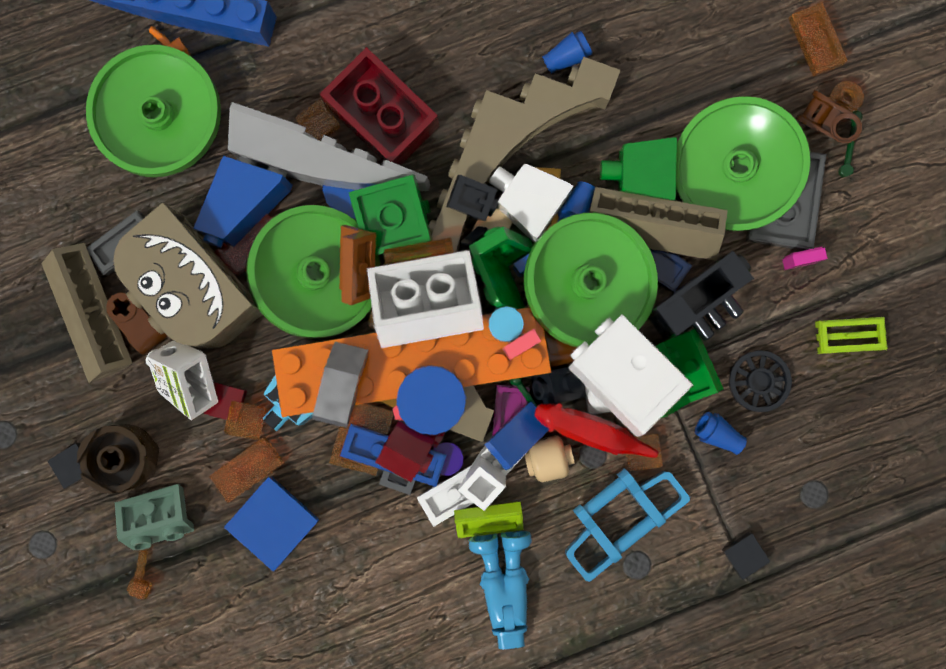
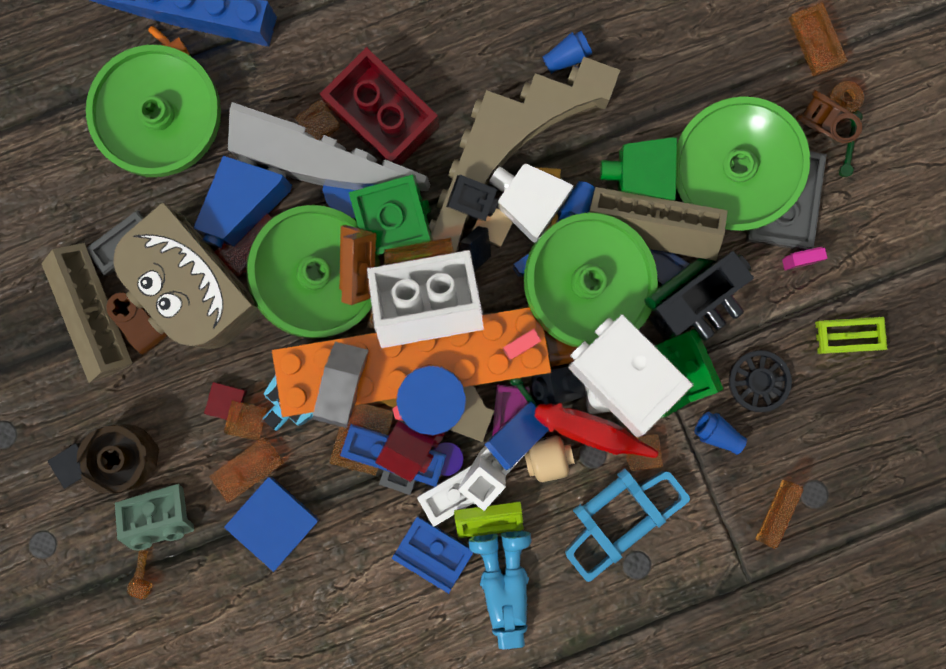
white torso [146,341,218,420] -> none
green bracket [469,226,533,310] -> none
medium azure tile [489,307,524,342] -> none
black tile [722,532,770,580] -> none
none -> blue plate [392,515,473,594]
none -> dark green bar [645,258,715,309]
none -> clear orange tile [755,480,803,549]

